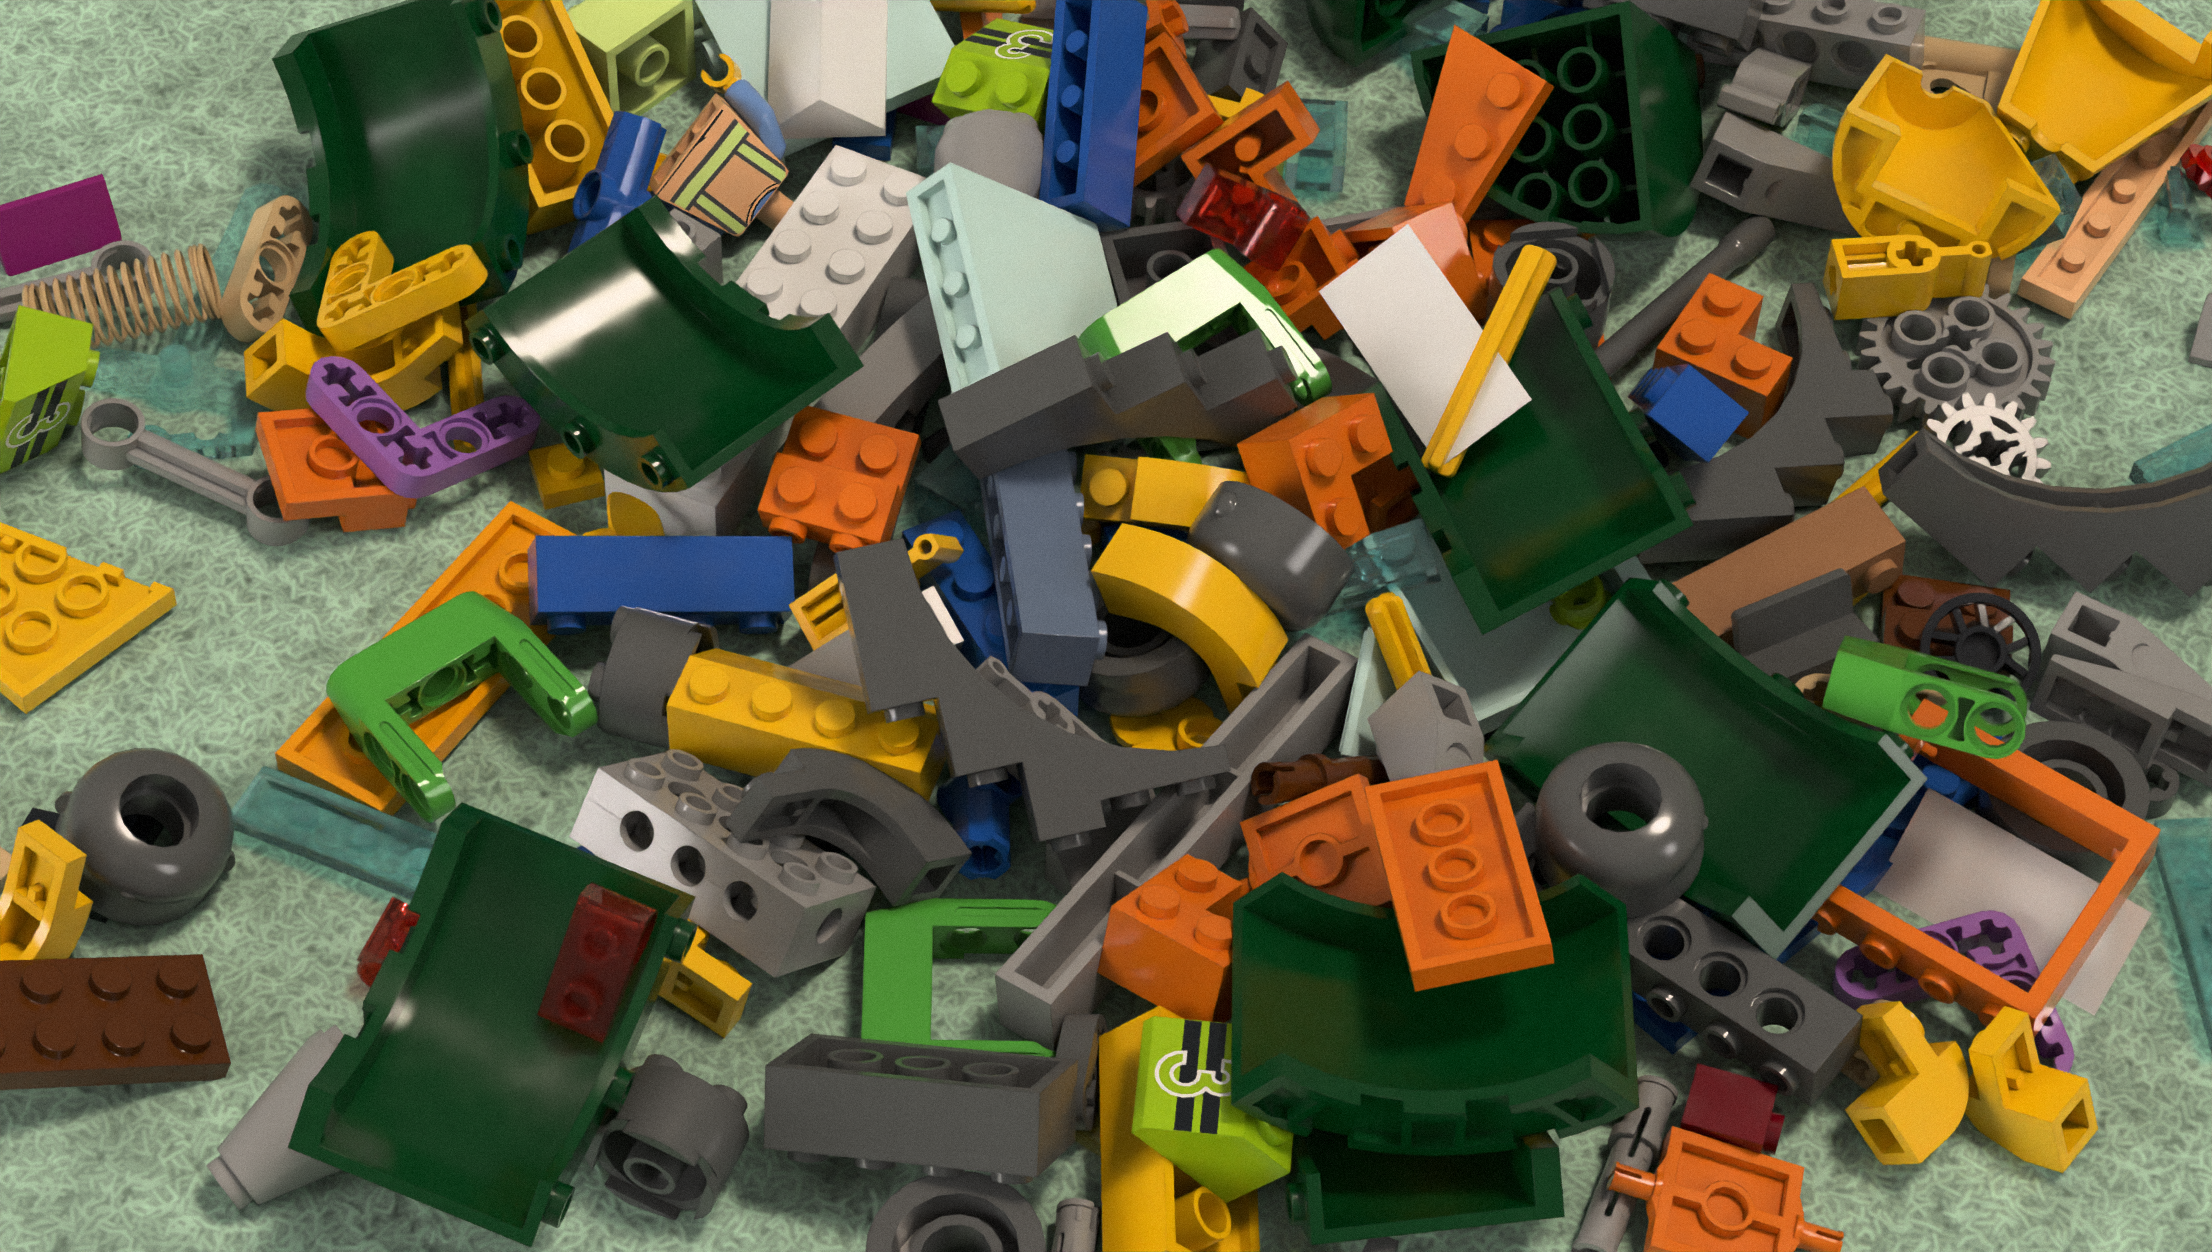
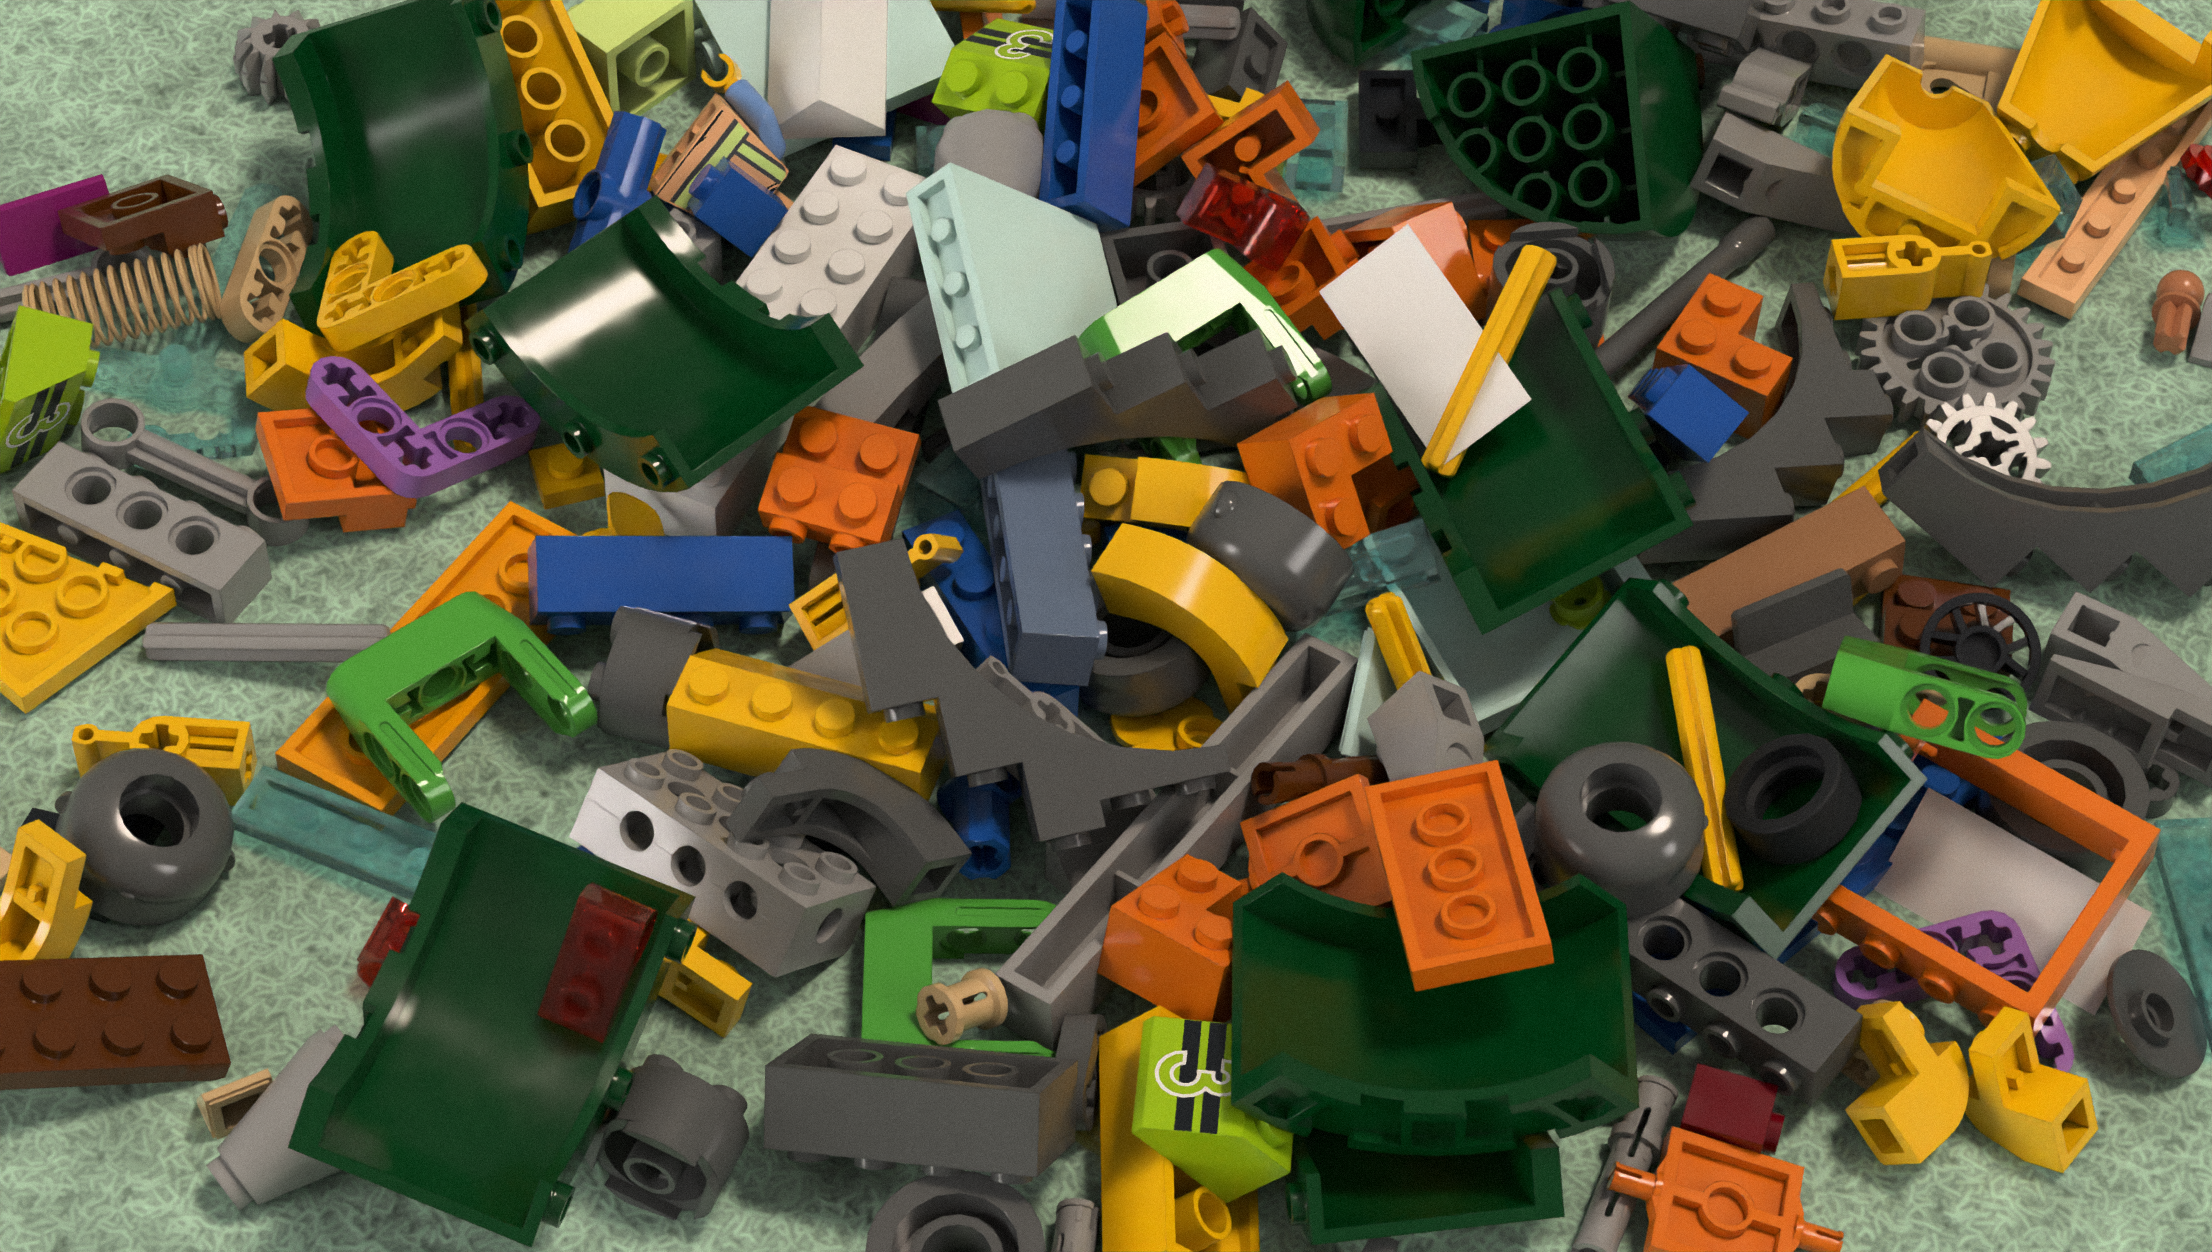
orange wing [1404,24,1554,225] -> none
none -> light grey brick [12,441,272,623]
none -> reddish brown plate [57,174,228,259]
none -> yellow piece [71,716,257,807]
none -> light grey axle [142,622,391,663]
none -> tan slope [196,1068,272,1140]
none -> light grey gear [233,9,321,105]
none -> blue brick [687,156,789,258]
none -> tan bush [916,968,1008,1045]
none -> black hinge [1358,70,1444,169]
none -> yellow axle [1665,645,1744,892]
none -> black tyre [1724,733,1862,865]
none -> dark grey dish [2107,949,2207,1079]
none -> nougat axle [2152,269,2205,355]

